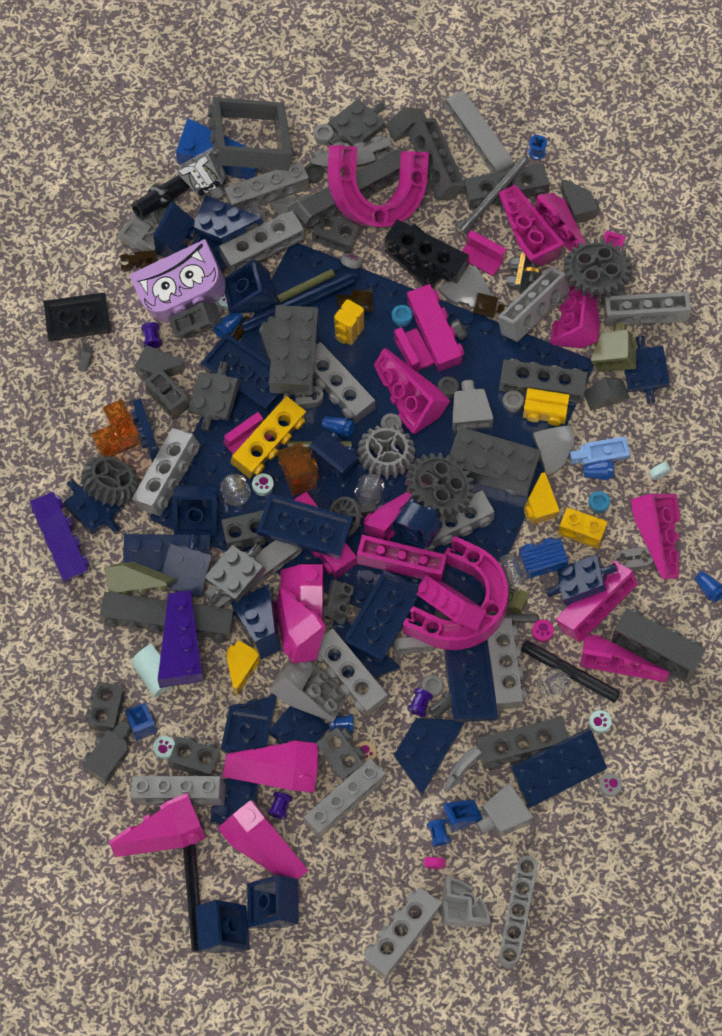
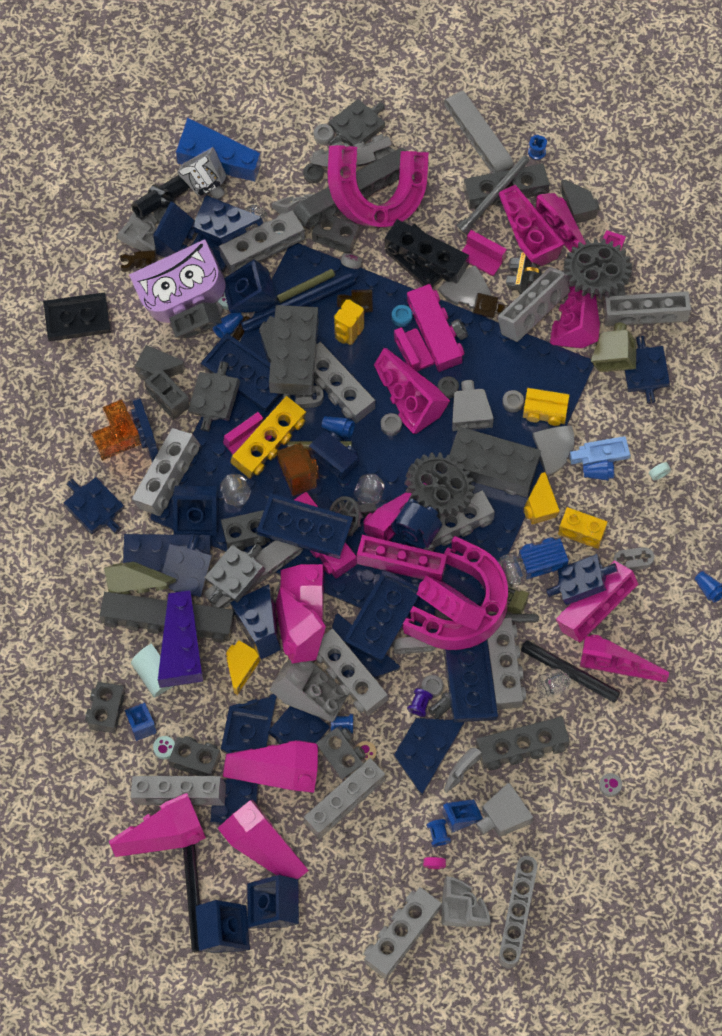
dark purple wedge [29,491,90,583] -> none
dark grey tile [78,344,91,372] -> none
dark grey gear [81,454,139,507] -> none
dark grey hinge [82,720,132,785] -> none
dark purple bush [141,322,162,348] -> none
dark grey window [207,97,292,171] -> none
light grey brick [225,161,309,211] -> none
light aqua tile [252,473,274,496] -> none
dark purple bush [268,792,293,820] -> none
dark grey hips [323,580,354,624] -> none
light grey gear [357,424,415,480] -> none
dark grey slope [386,107,426,142] -> none
dark grey brick [408,118,466,200] -> none
dark grey brick [499,359,588,404] -> none
dark blue plate [510,728,608,808] -> none
dark pink tile [532,619,554,643] -> none
dark grey slope [584,377,630,411] -> none
dark azure tile [588,491,610,513] -> none
light aqua tile [589,710,612,734] -> none
dark grey brick [611,608,706,684] -> none
dark pink wedge [631,493,680,579] -> none

